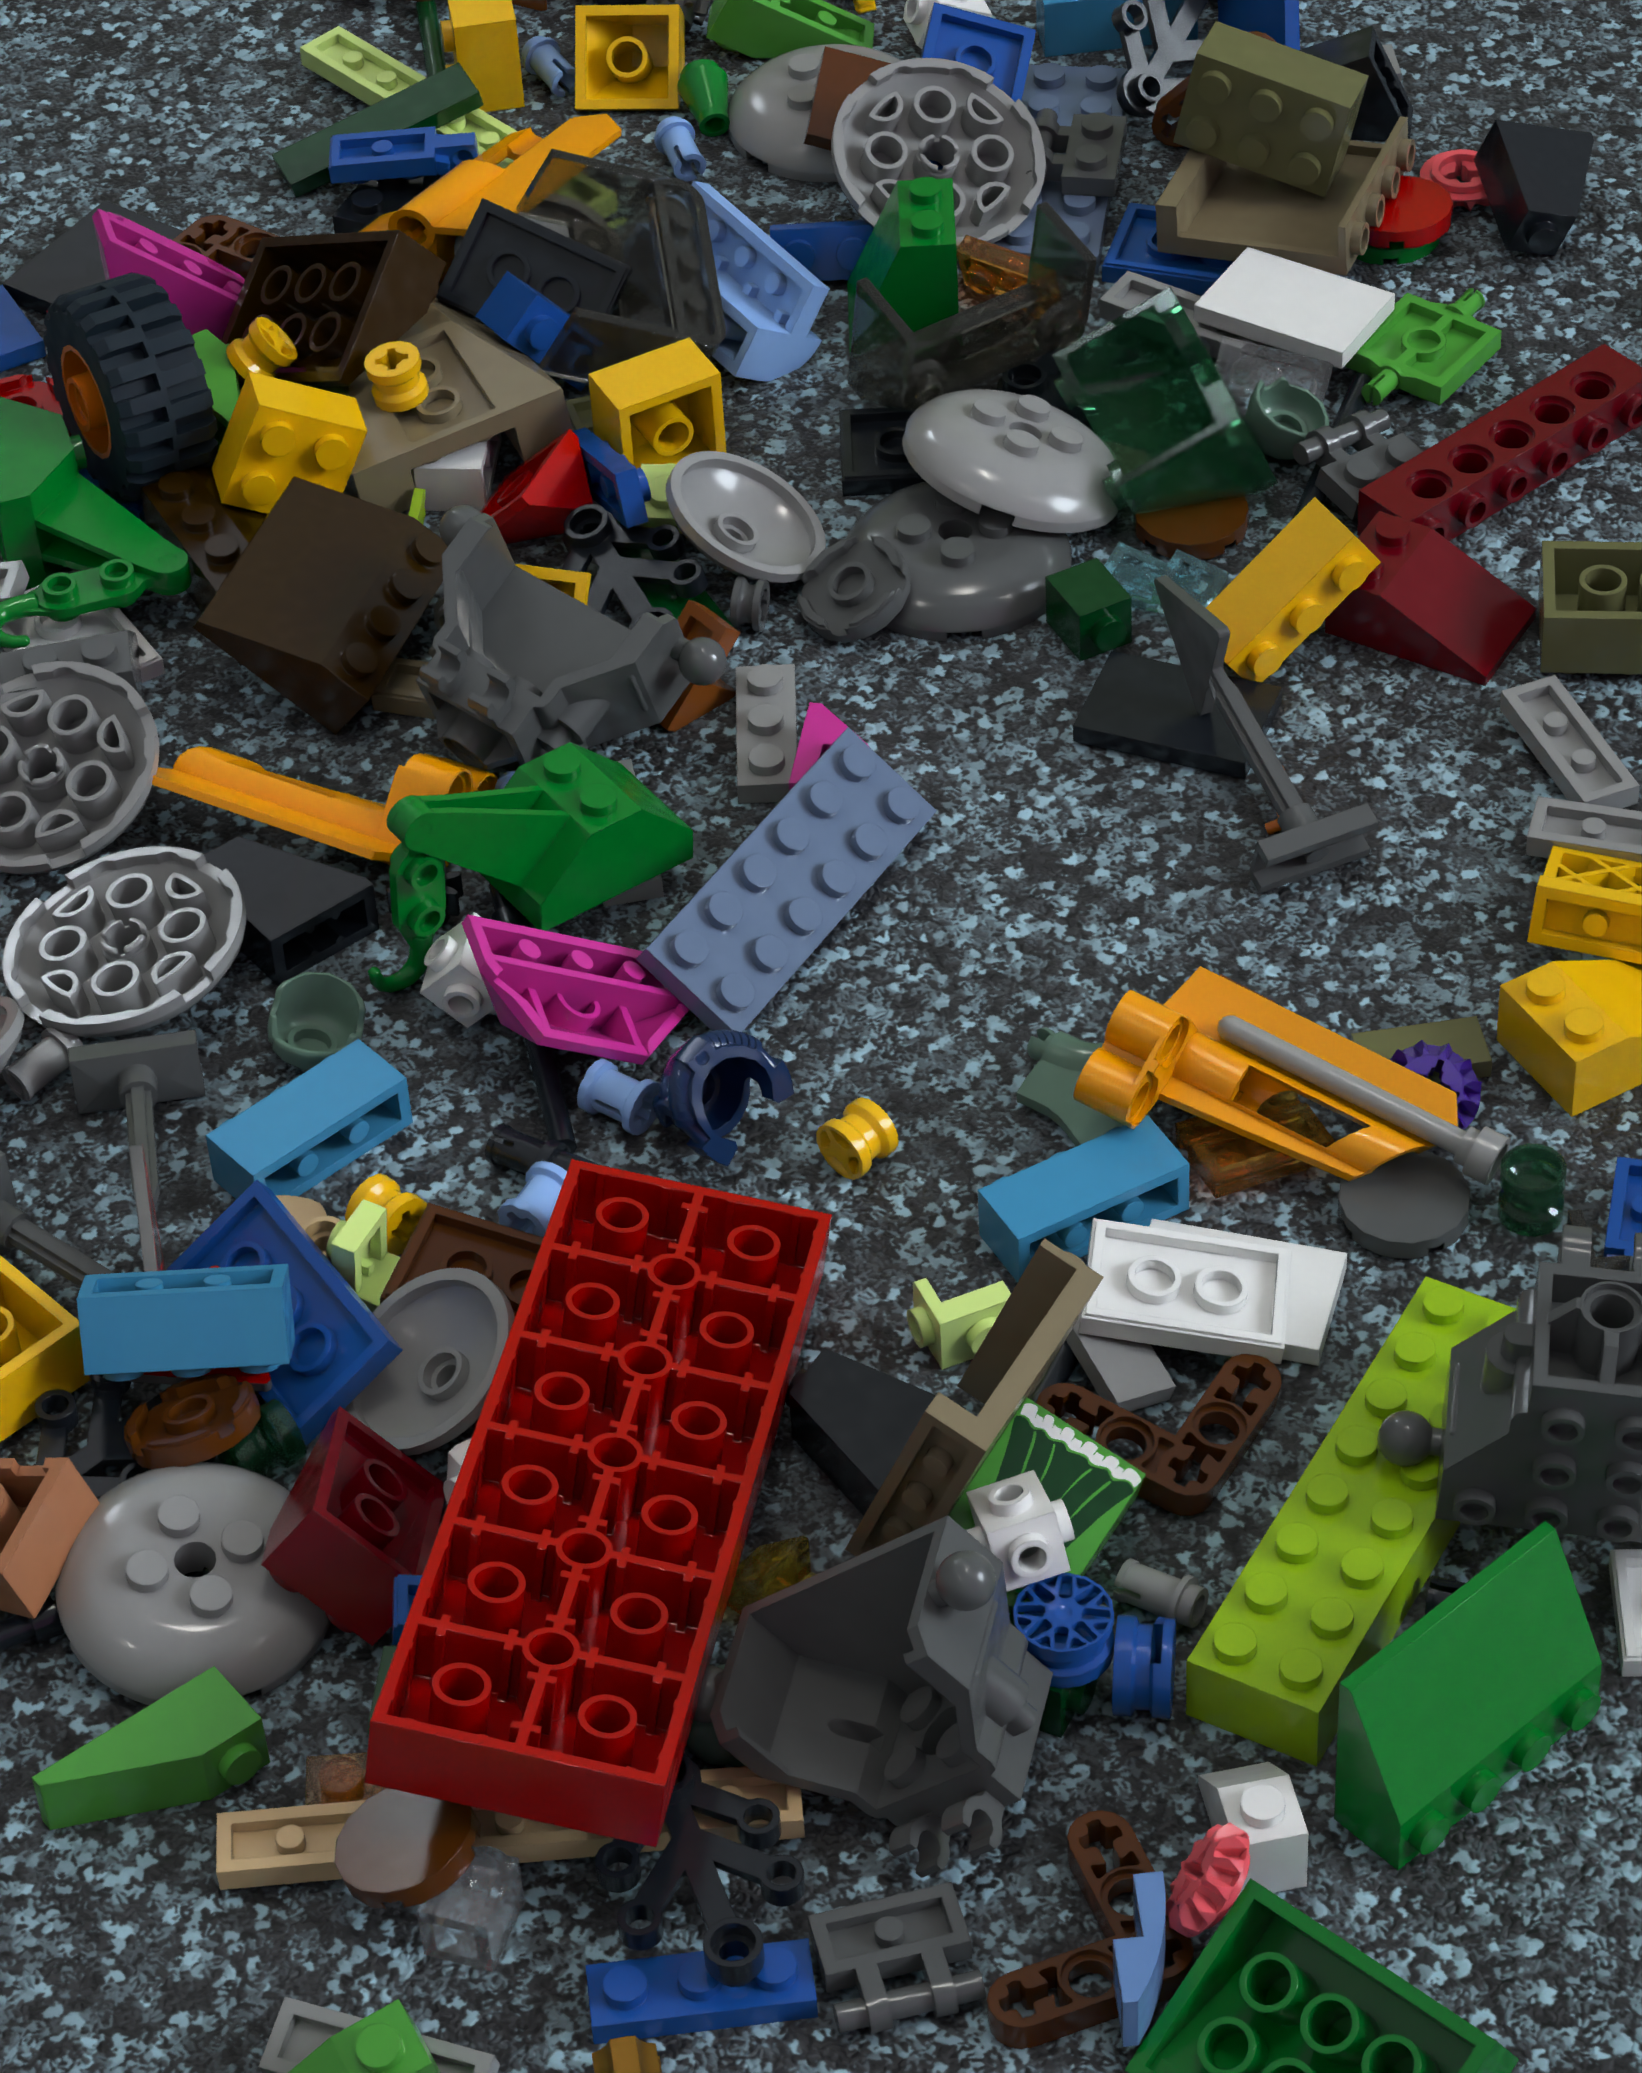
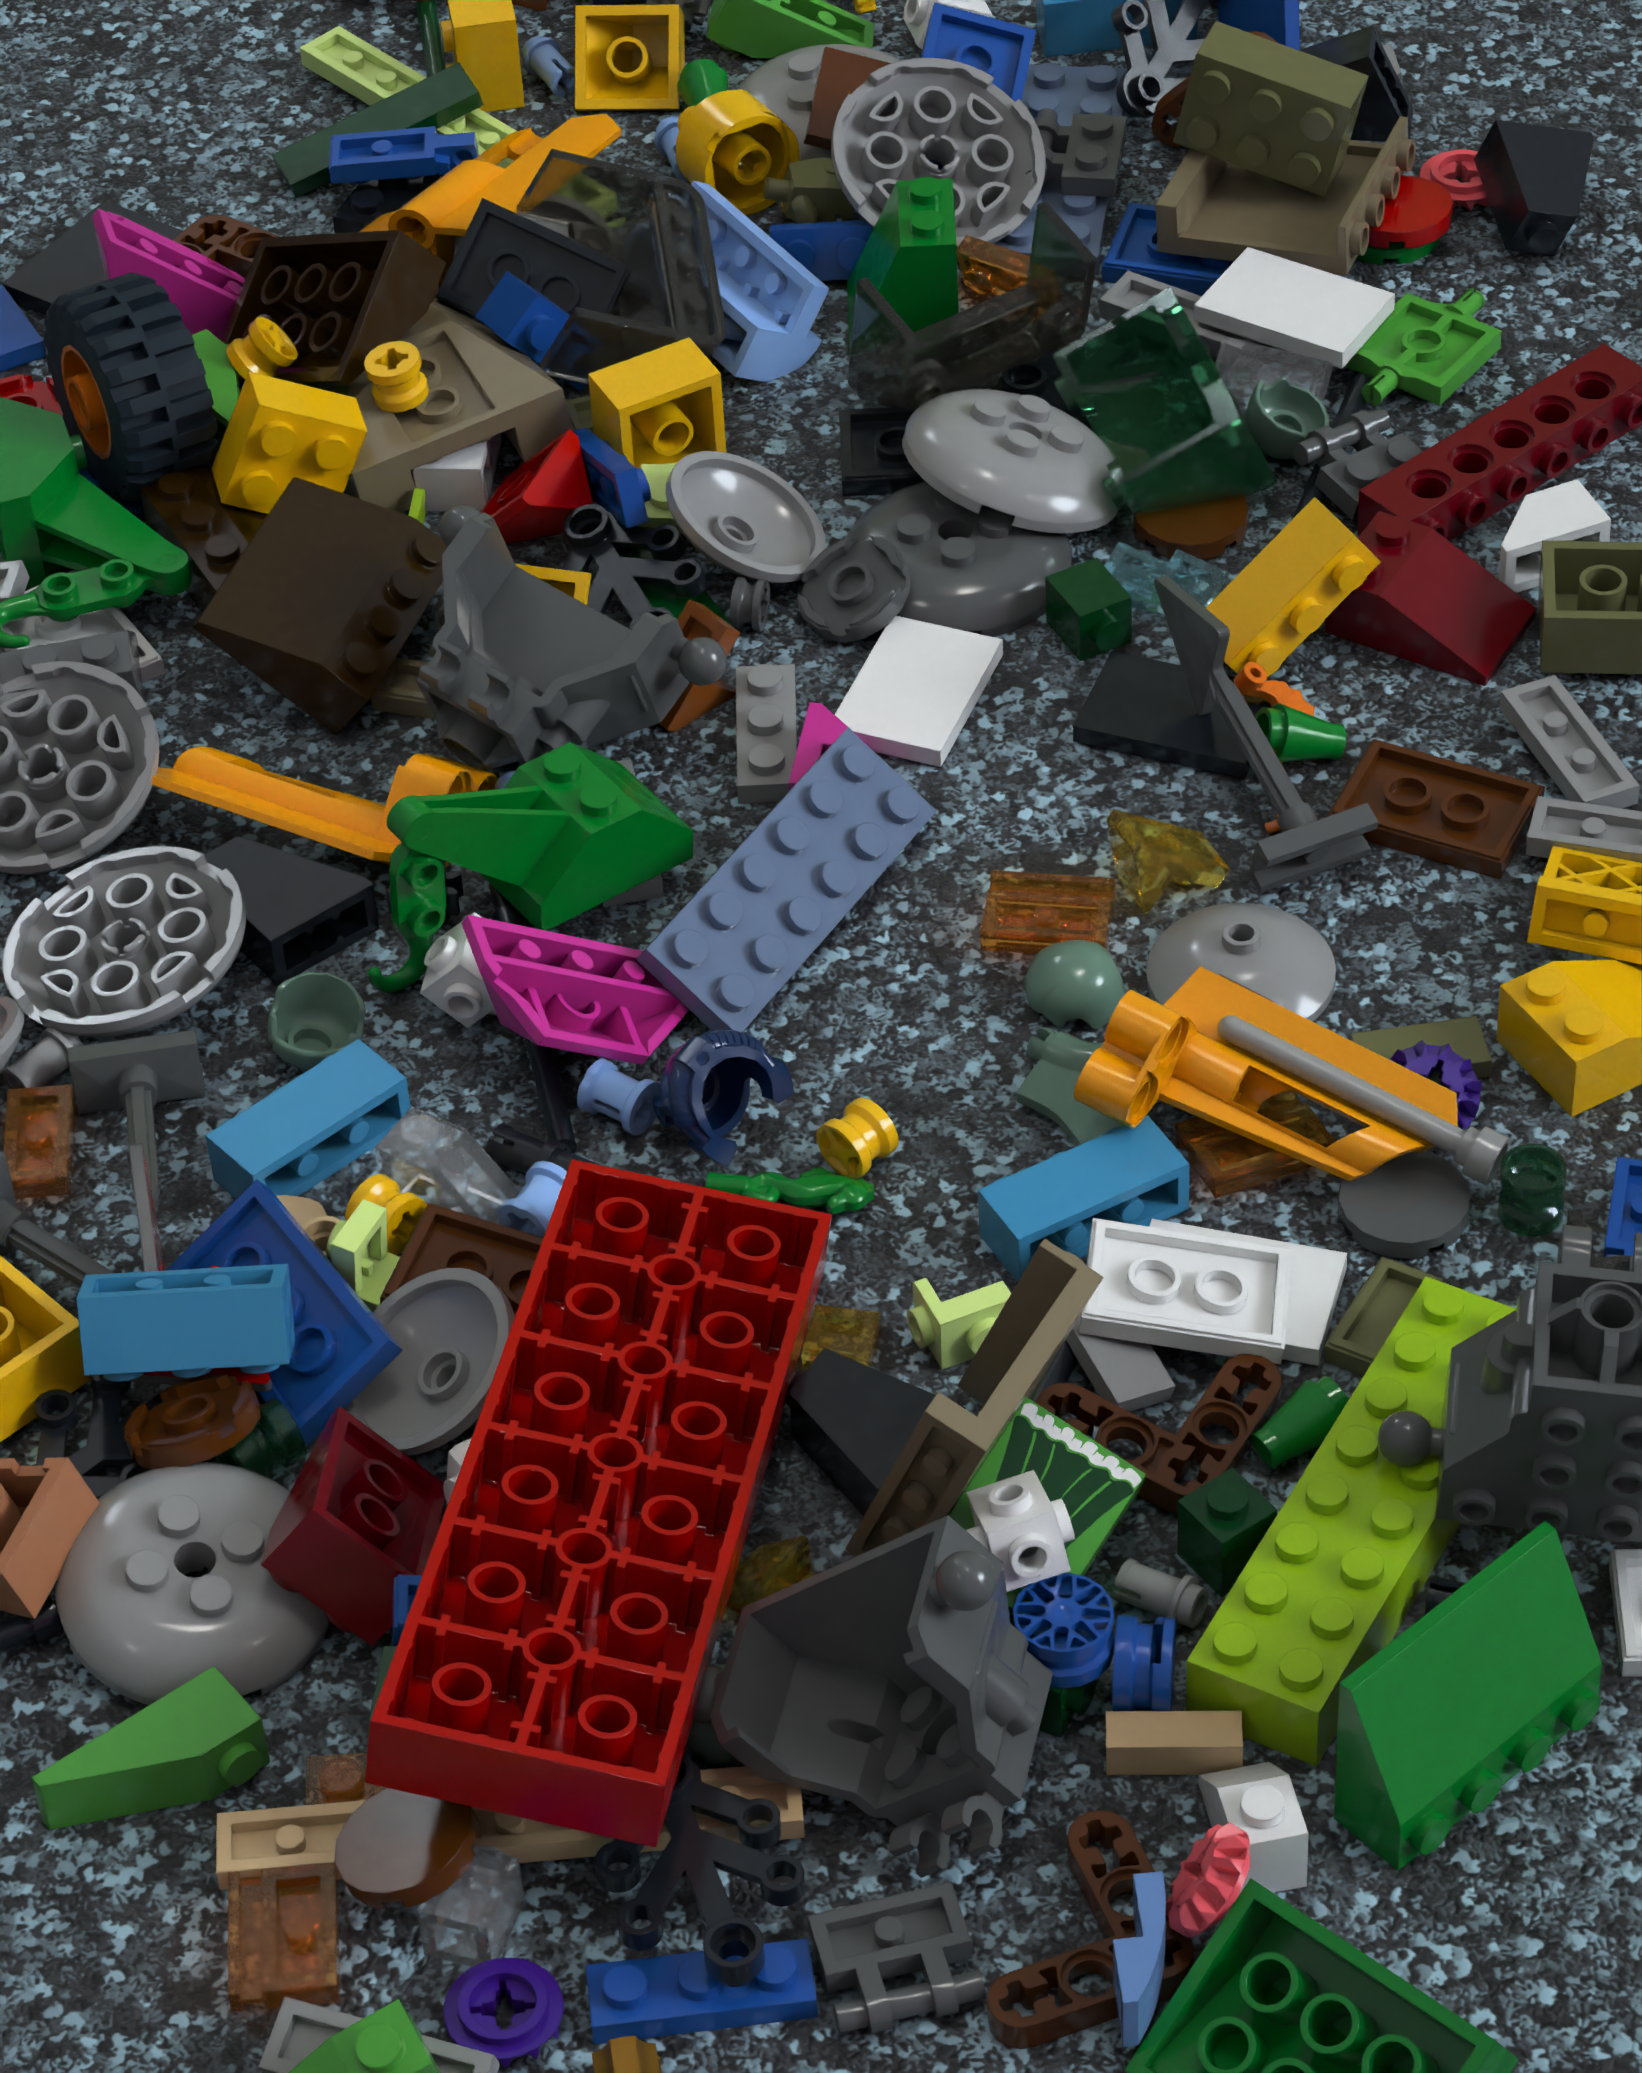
none -> clear orange plate [4,1084,75,1199]
none -> clear orange plate [228,1863,340,2012]
none -> clear slope [375,1106,520,1224]
none -> dark purple gear [443,1958,565,2069]
none -> yellow brick [675,89,800,215]
none -> green animal [706,1167,874,1215]
none -> olive piece [763,157,854,223]
none -> clear yellow tile [801,1304,882,1370]
none -> white tile [835,616,1003,767]
none -> clear orange plate [980,870,1115,954]
none -> sand green hair [1023,939,1126,1029]
none -> tan piece [1106,1710,1243,1775]
none -> clear yellow slope [1107,809,1230,913]
none -> light grey dish [1146,902,1336,1022]
none -> dark green brick [1177,1467,1277,1598]
none -> orange piece [1234,662,1315,717]
none -> green cone [1250,1376,1349,1469]
none -> green cone [1255,703,1346,763]
none -> olive tile [1324,1257,1443,1376]
none -> reddish brown tile [1328,739,1545,879]
none -> white slope [1499,479,1611,593]

